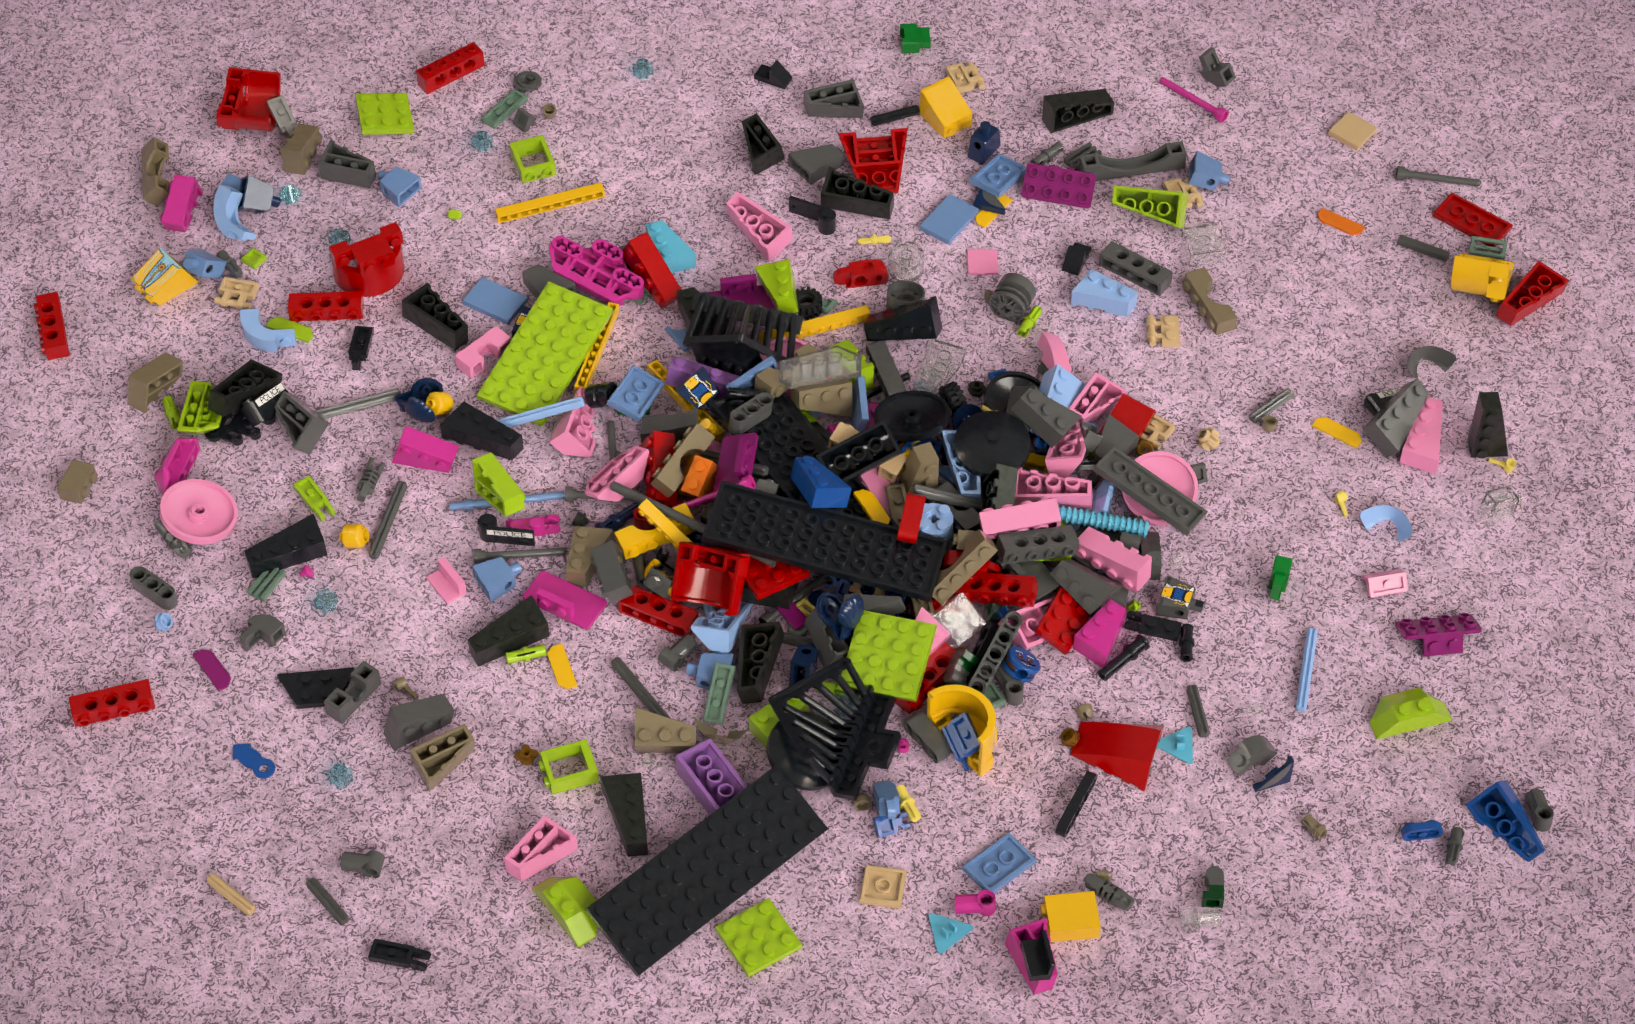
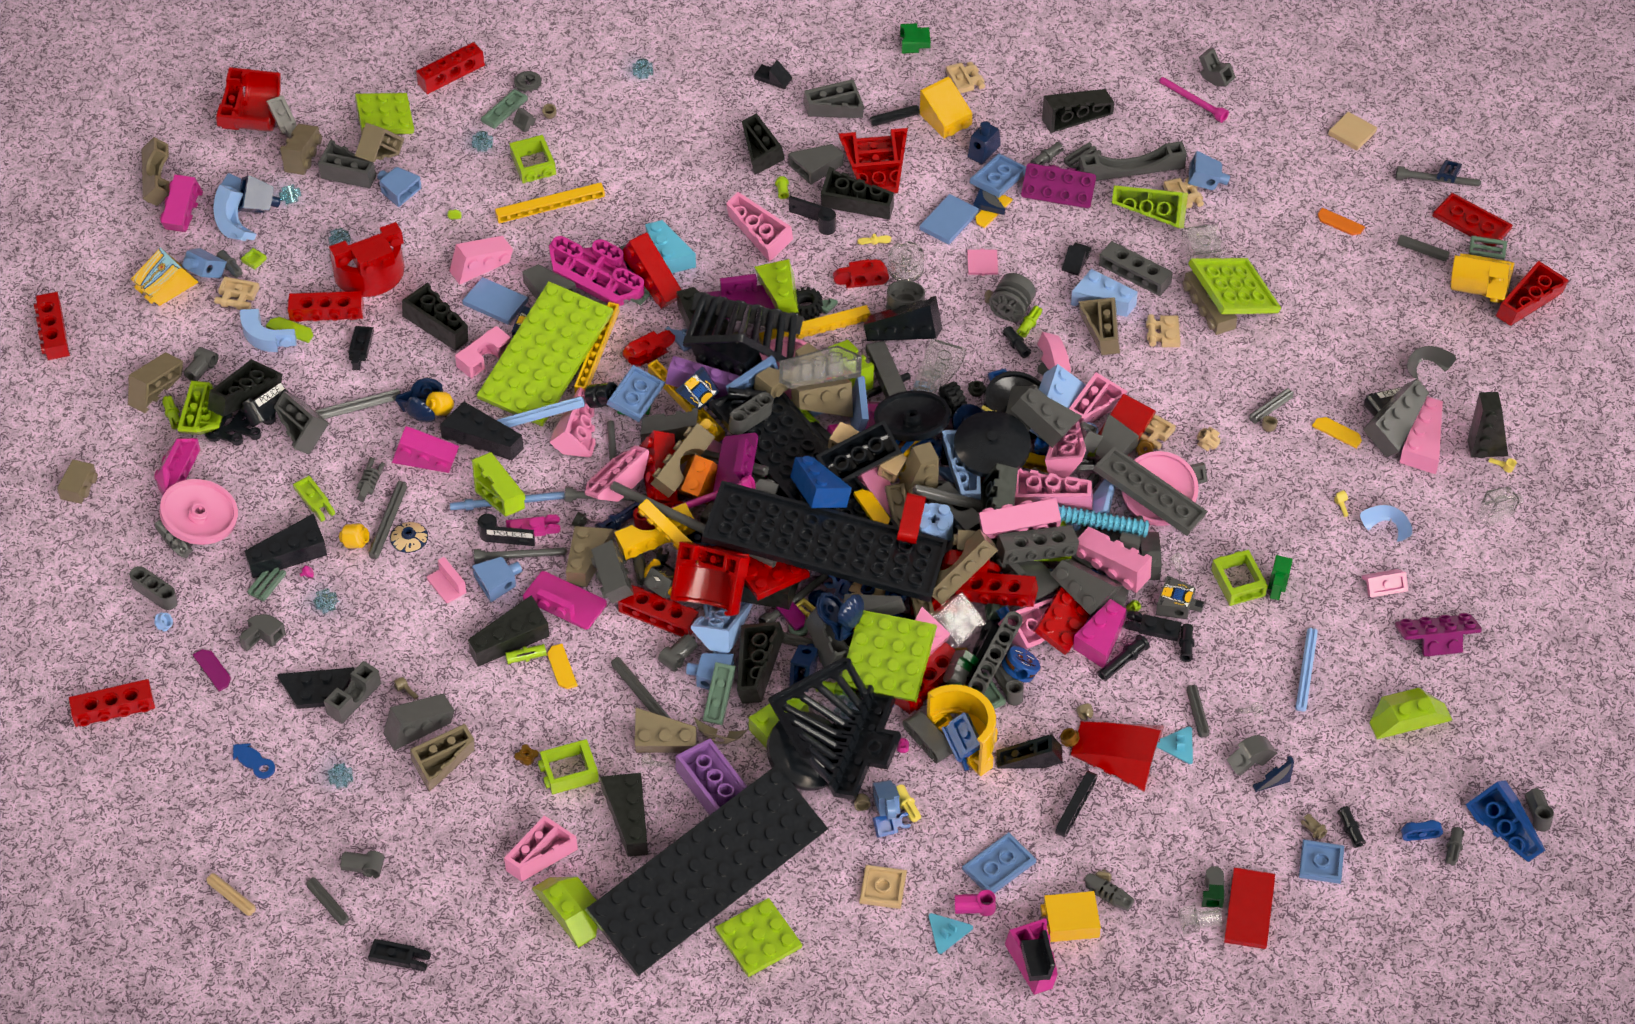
none -> dark grey piece [184,347,219,381]
none -> dark tan wedge [355,123,405,162]
none -> tan dish [390,522,428,553]
none -> bright pink wedge [449,236,513,285]
none -> red piece [622,330,676,367]
none -> lime pin [775,176,789,199]
none -> black slope [996,734,1063,769]
none -> black pin [1003,326,1031,358]
none -> dark tan wedge [1078,297,1120,355]
none -> lime plate [1188,258,1281,314]
none -> lime window [1211,550,1268,606]
none -> red tile [1224,867,1276,949]
none -> medium blue tile [1299,840,1344,884]
none -> black pin [1337,806,1366,848]
none -> dark blue tile [1437,160,1462,183]

